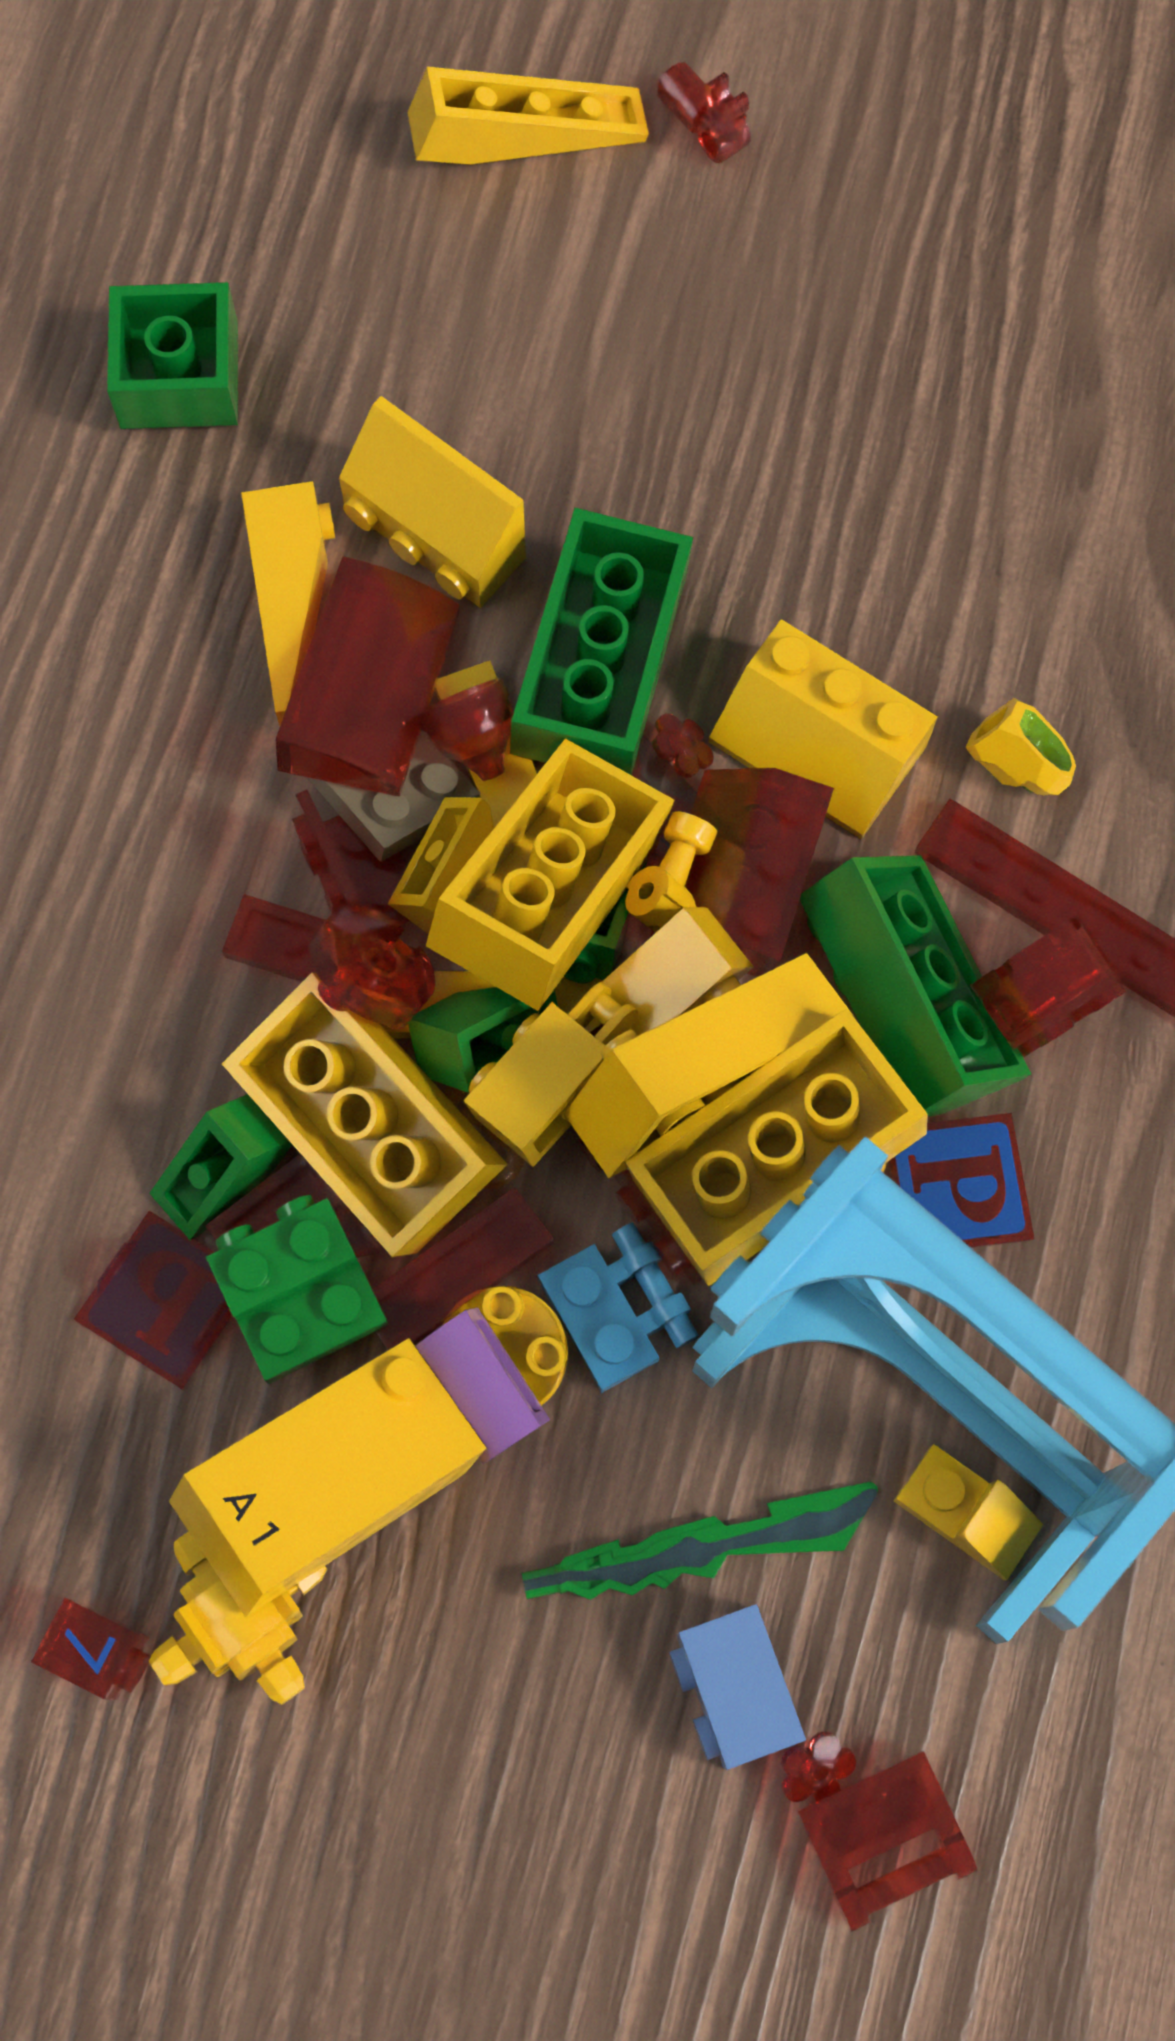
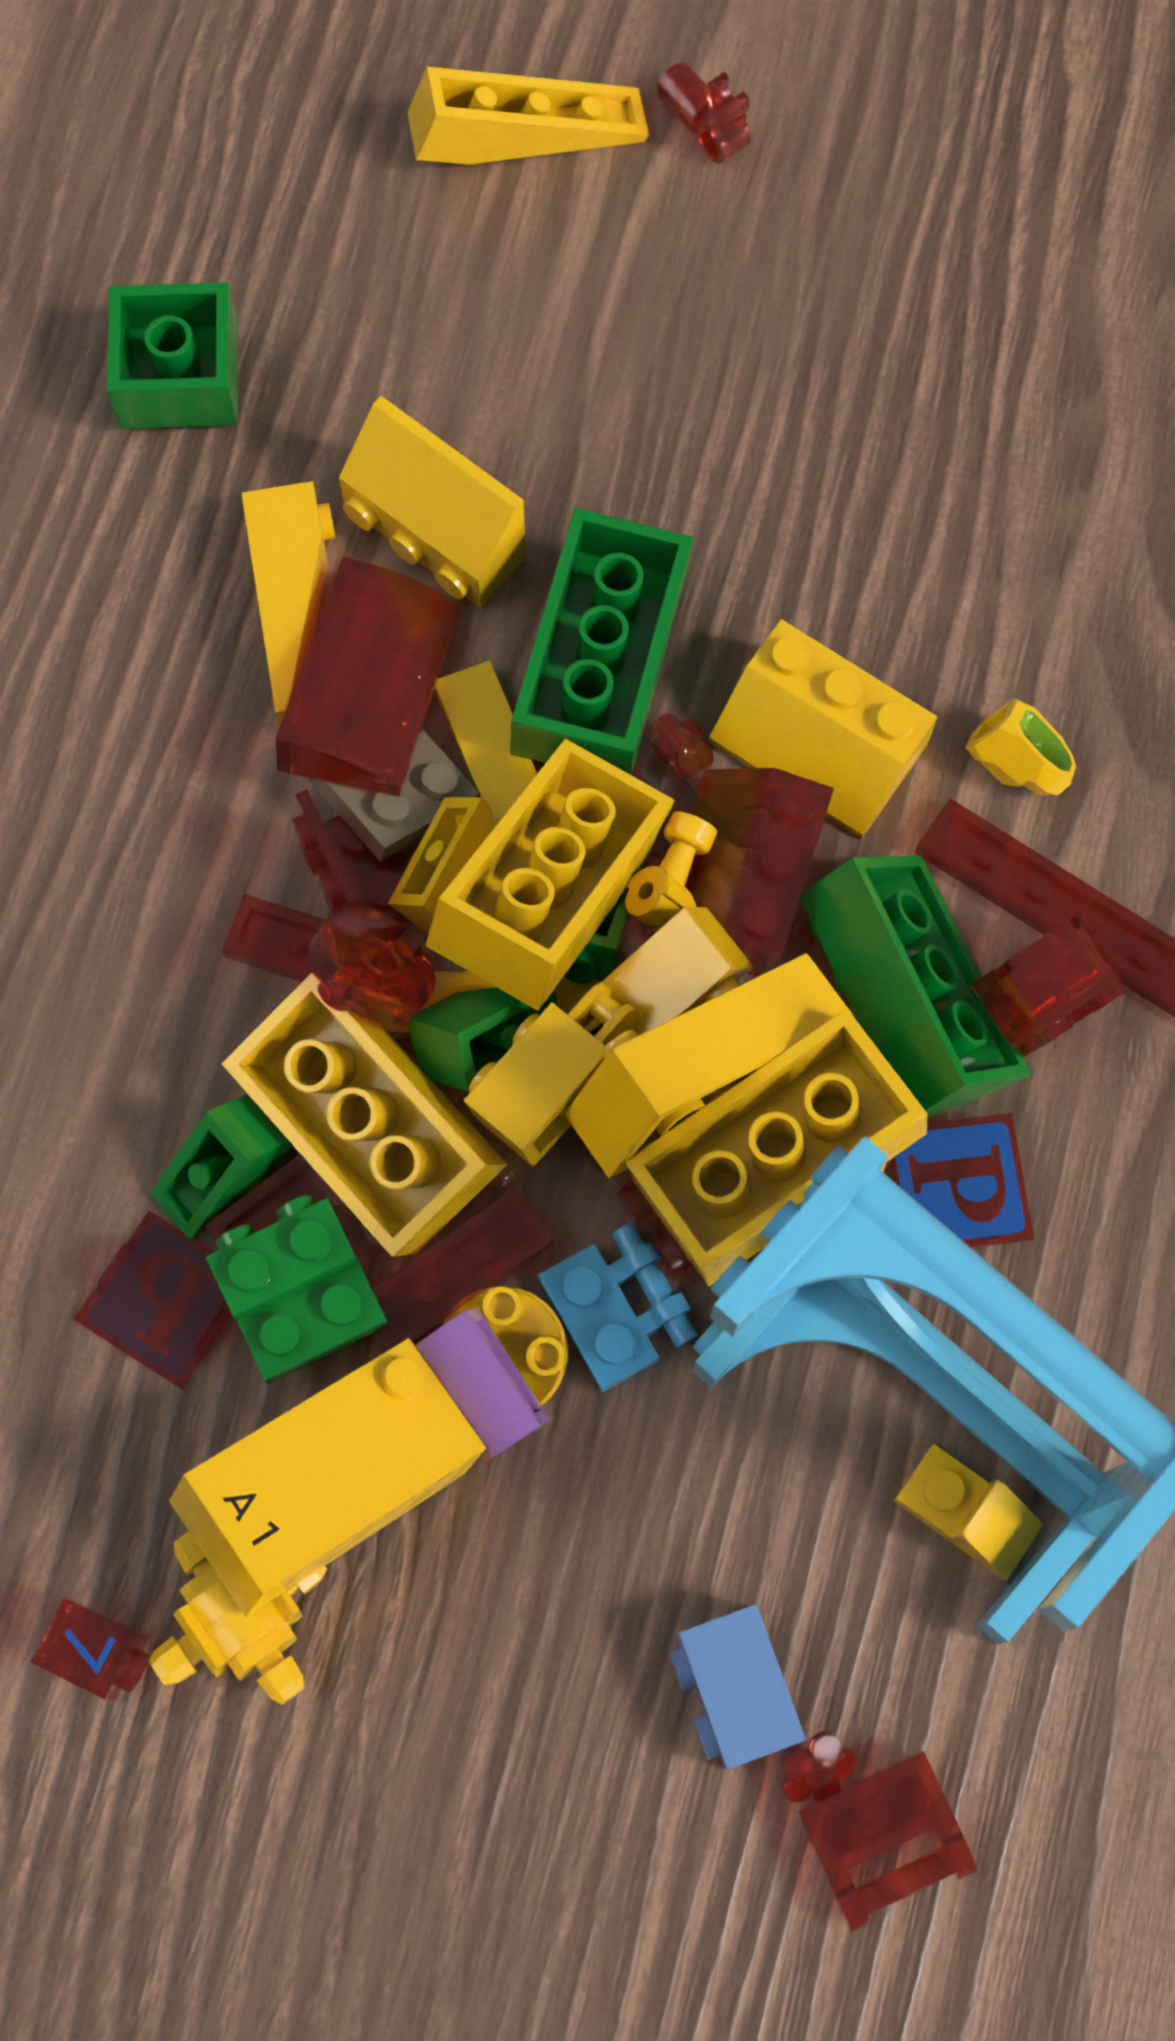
clear red helmet [417,677,514,781] -> none
green sword [521,1482,878,1600] -> none

